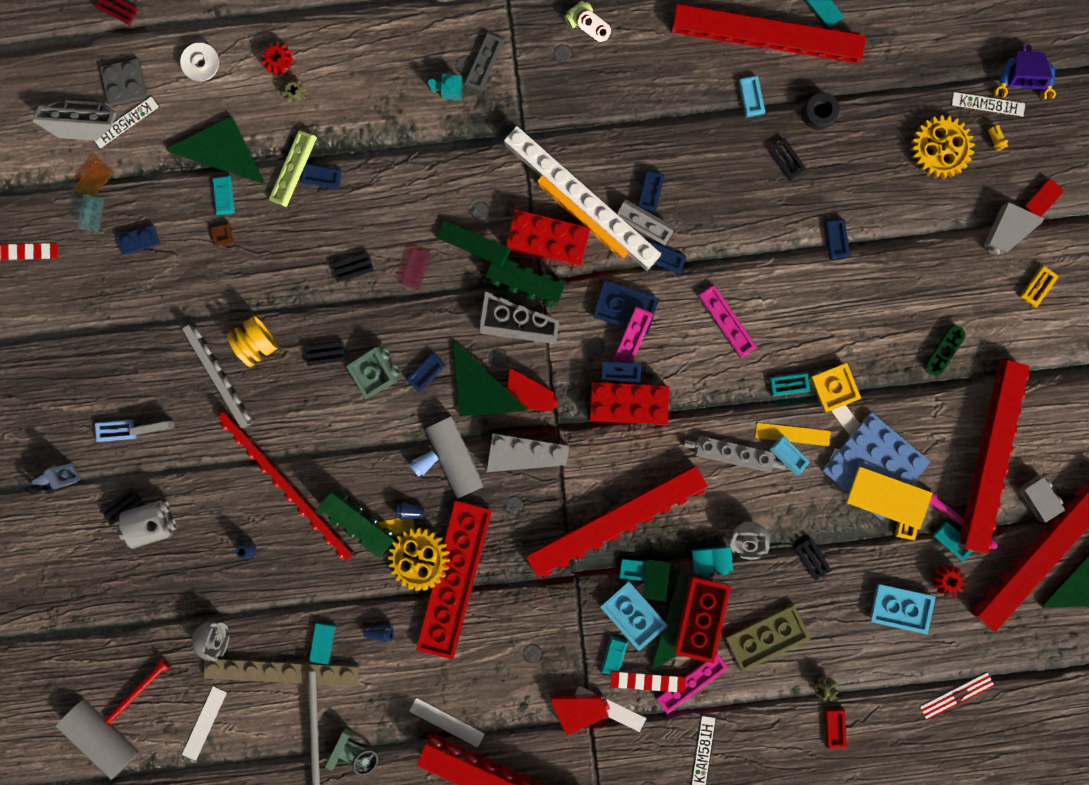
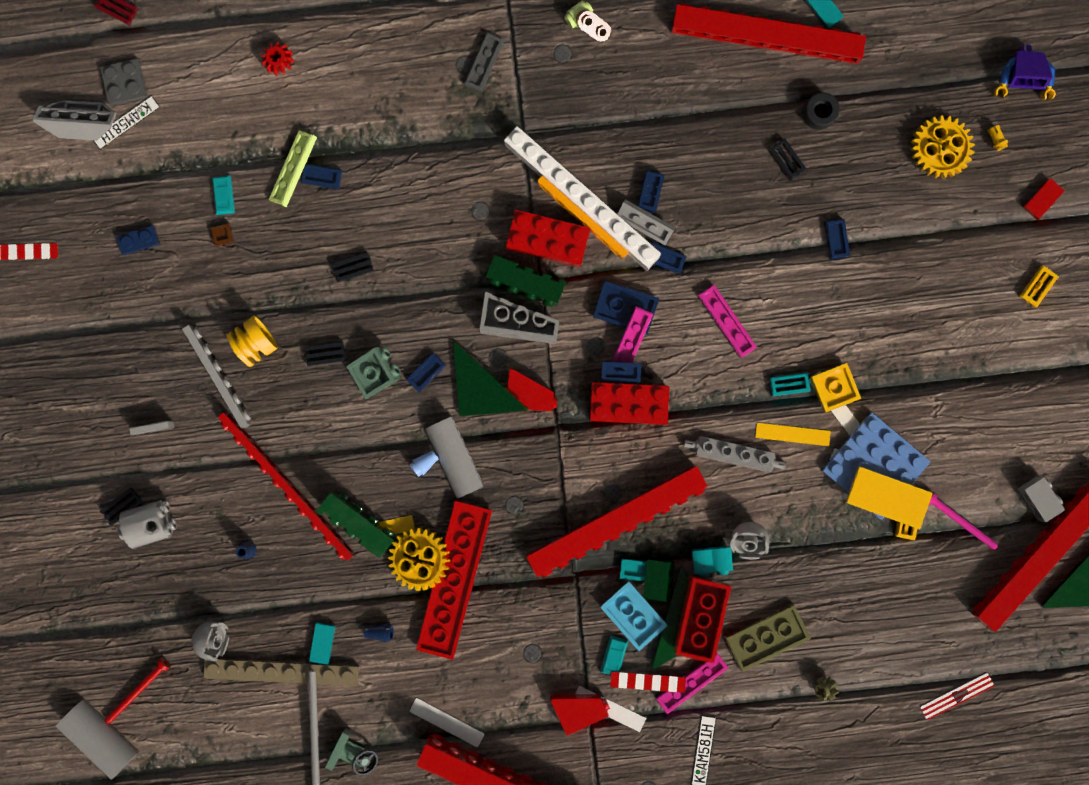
sand blue piece [25,463,81,494] -> none
clear orange tile [73,160,113,202] -> none
clear light blue hips [77,194,105,232] -> none
light blue tile [95,420,137,442] -> none
dark green tile [166,116,265,184] -> none
white dish [180,43,219,81] -> none
white sticker [182,687,227,761] -> none
olive gear [282,79,307,104] -> none
dark blue cone [395,501,424,520] -> none
clear pink tile [401,248,431,291] -> none
teal brick [428,74,463,101] -> none
dark green tile [436,221,511,267] -> none
light grey wedge [487,434,569,472] -> none
medium azure tile [738,75,765,117] -> none
medium azure tile [770,435,810,476] -> none
black tile [794,537,832,581] -> none
red tile [824,708,847,749] -> none
medium azure plate [869,583,936,634] -> none
dark green beam [925,326,966,376] -> none
red gear [931,564,966,597] -> none
teal tile [932,522,973,562] -> none
sticker [951,91,1026,118] -> none
red brick [958,360,1030,554] -> none
light grey slope [983,203,1044,255] -> none

